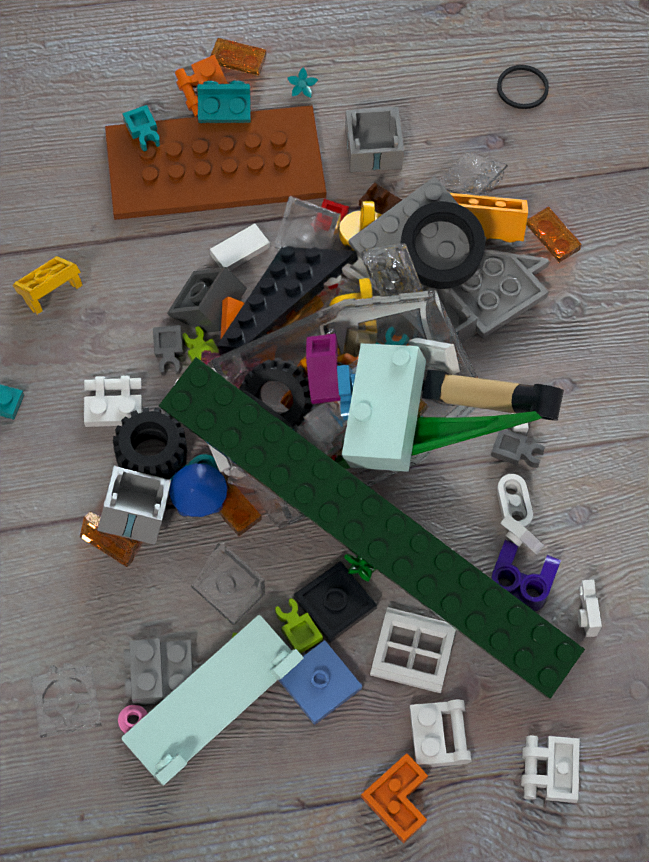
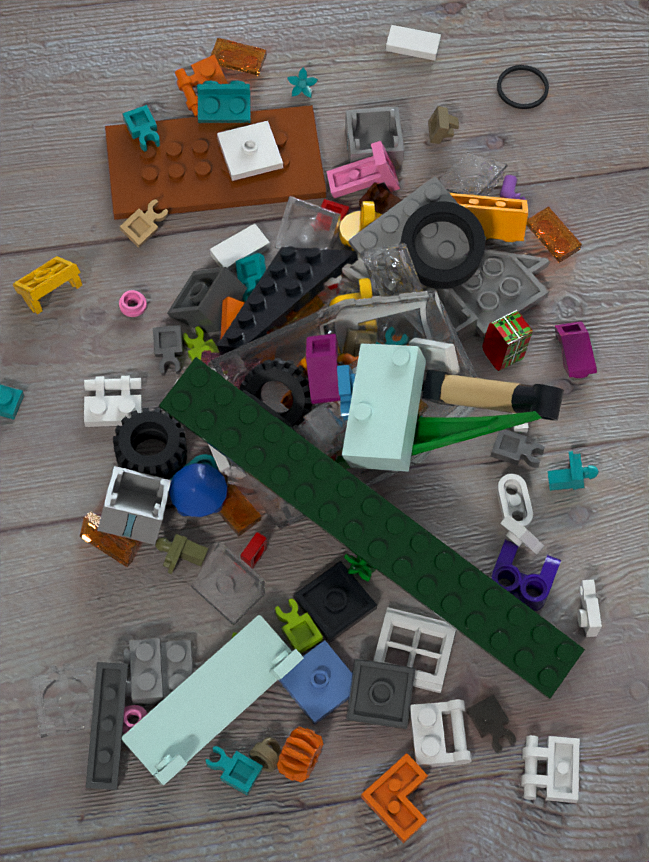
none -> dark grey plate [86,662,128,790]
none -> bright pink plate [119,290,147,317]
none -> tan plate [120,199,168,248]
none -> olive piece [155,534,208,575]
none -> teal plate [205,746,263,796]
none -> white plate [217,121,283,181]
none -> teal plate [236,253,266,302]
none -> red tile [240,532,267,571]
none -> dark tan tile [249,737,281,772]
none -> orange gear [277,726,323,783]
none -> bright pink bracket [326,141,400,198]
none -> dark grey plate [345,658,415,729]
none -> white tile [386,25,441,61]
none -> dark tan tile [428,106,459,144]
none -> clear smoke plate [466,694,516,754]
none -> piece [482,310,533,371]
none -> medium lavender arm [500,175,525,200]
none -> teal piece [548,450,599,491]
none -> magenta slope [555,321,597,378]

